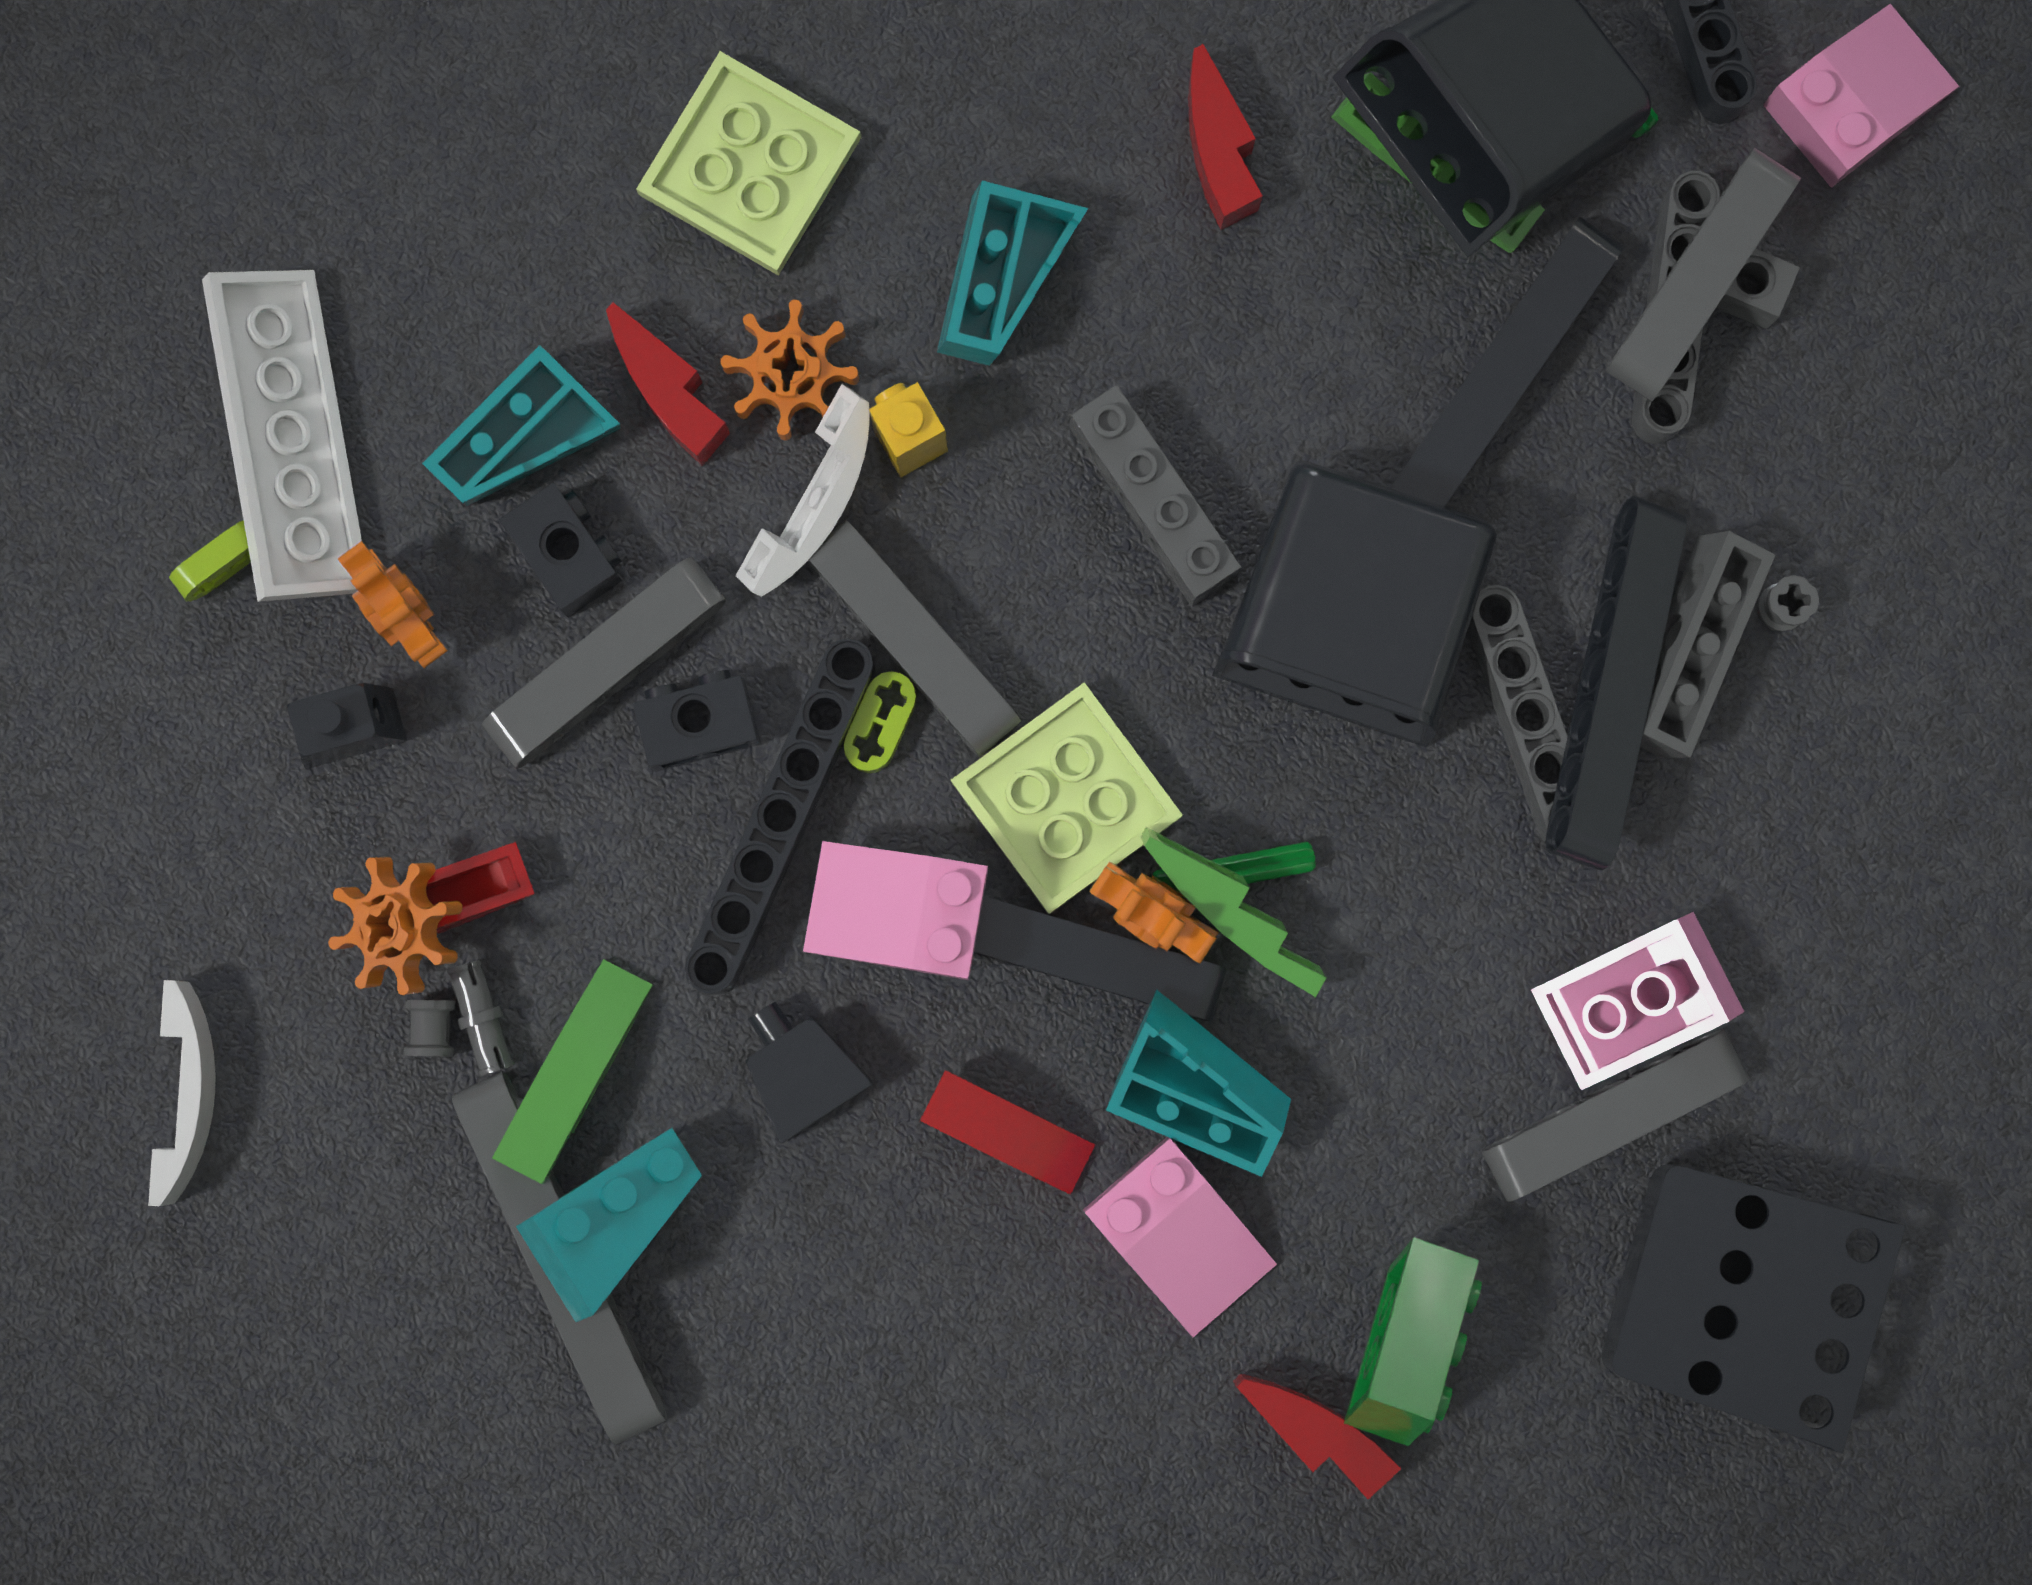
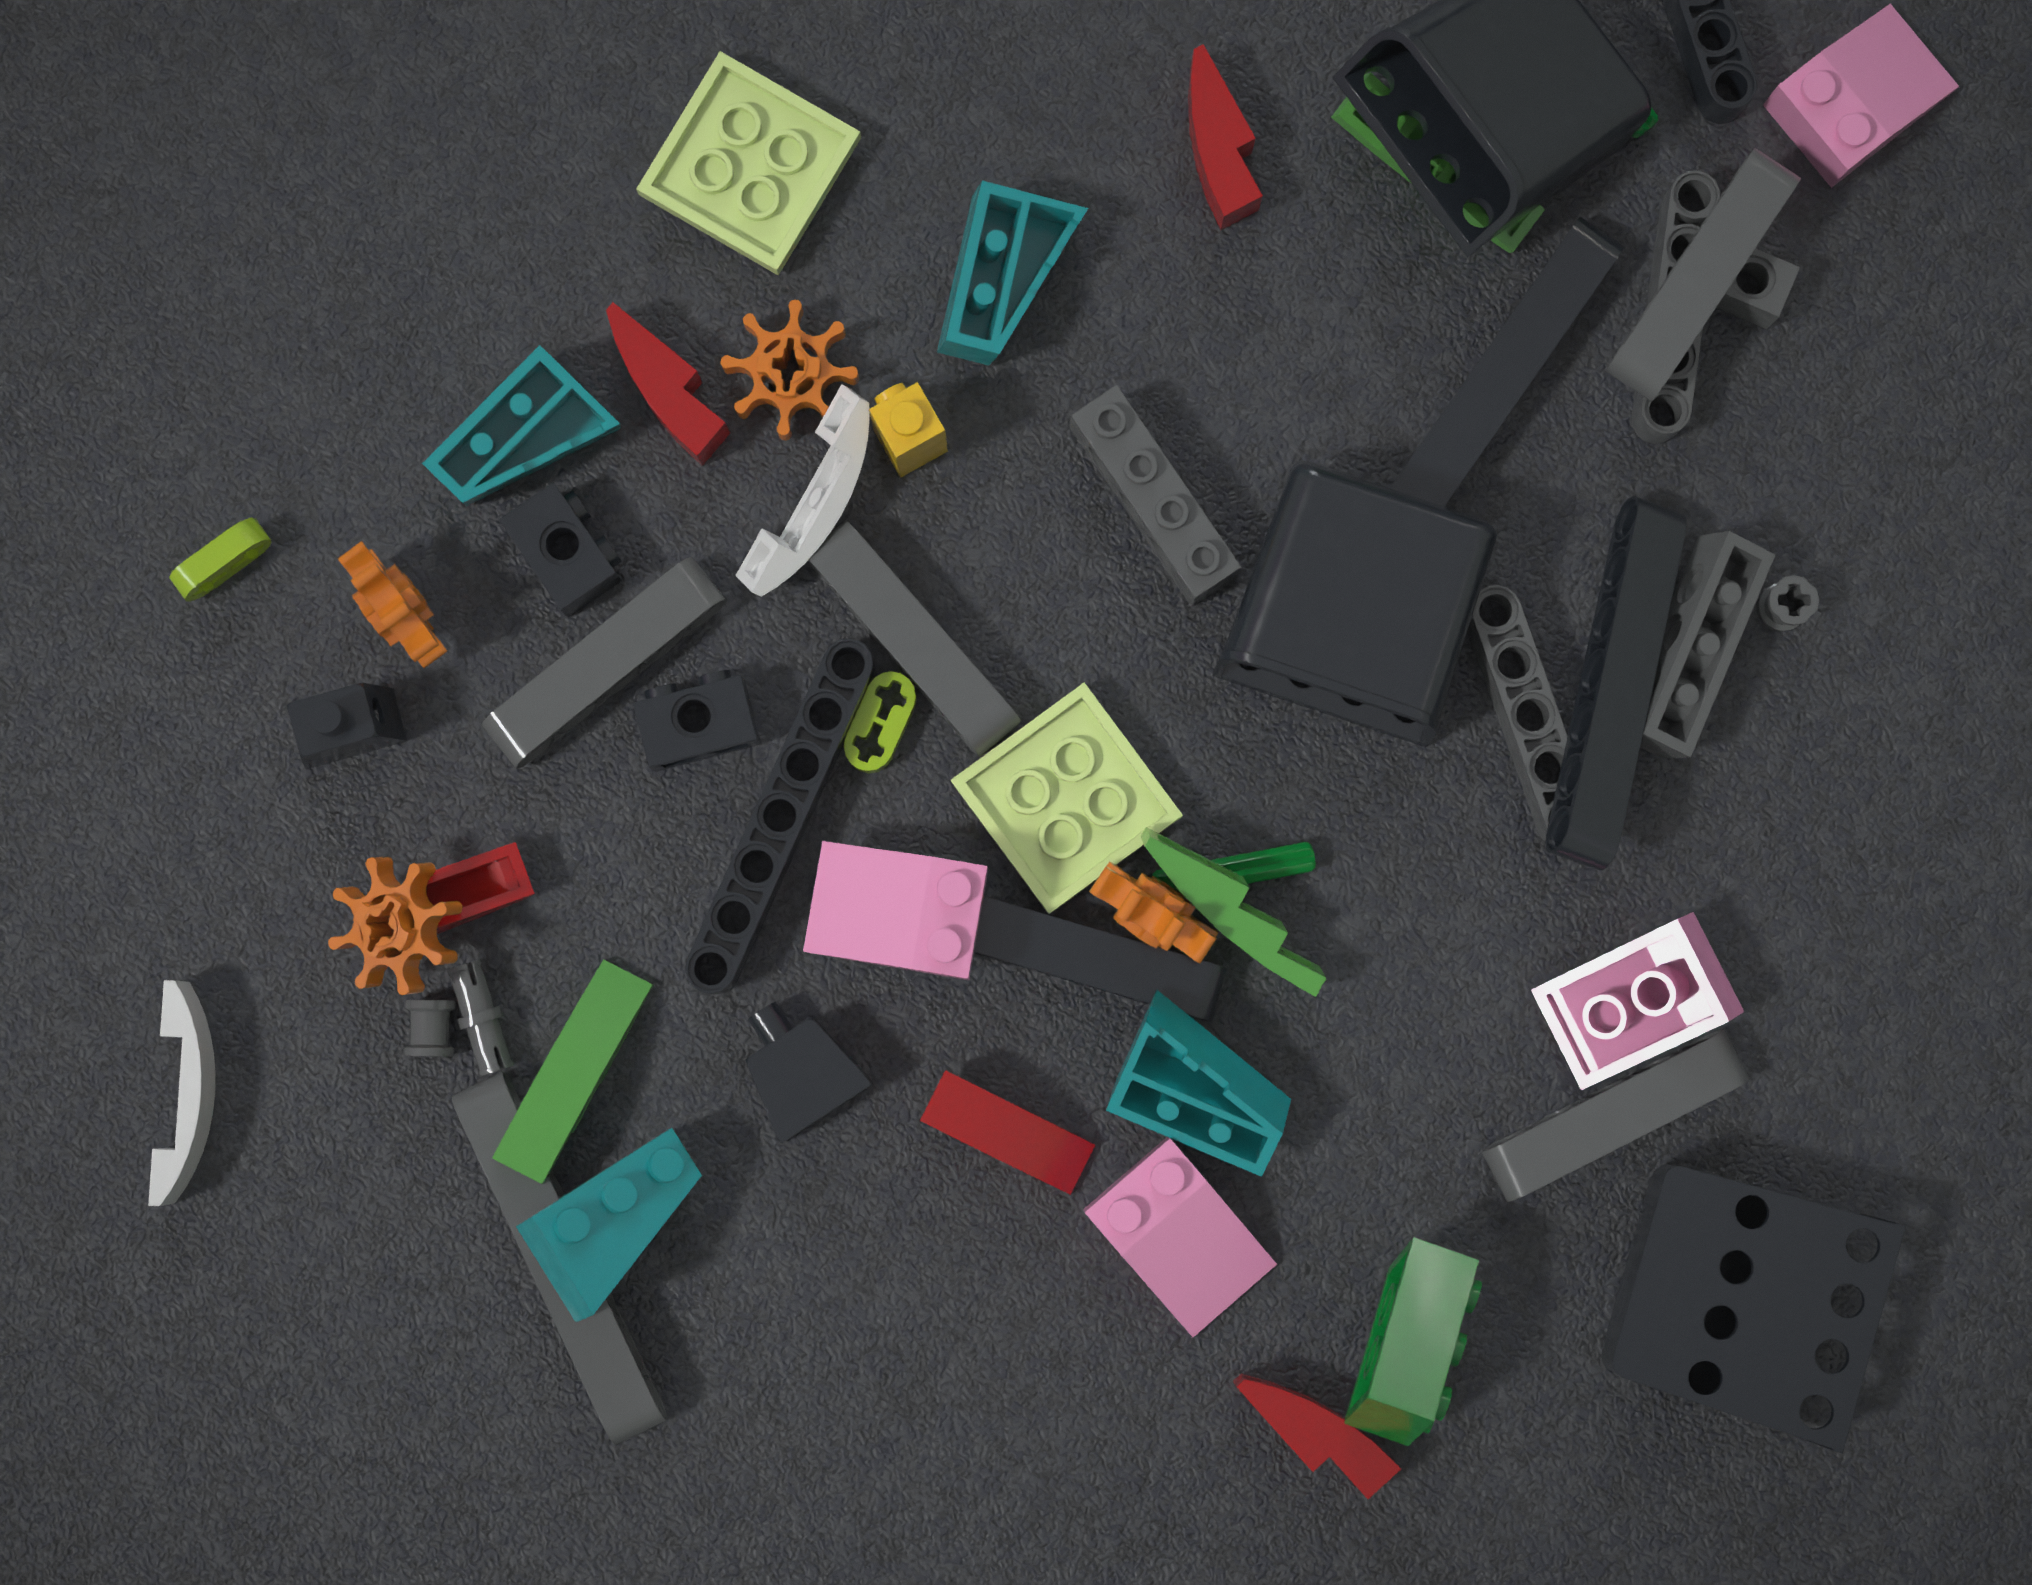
white plate [202,270,362,602] -> none

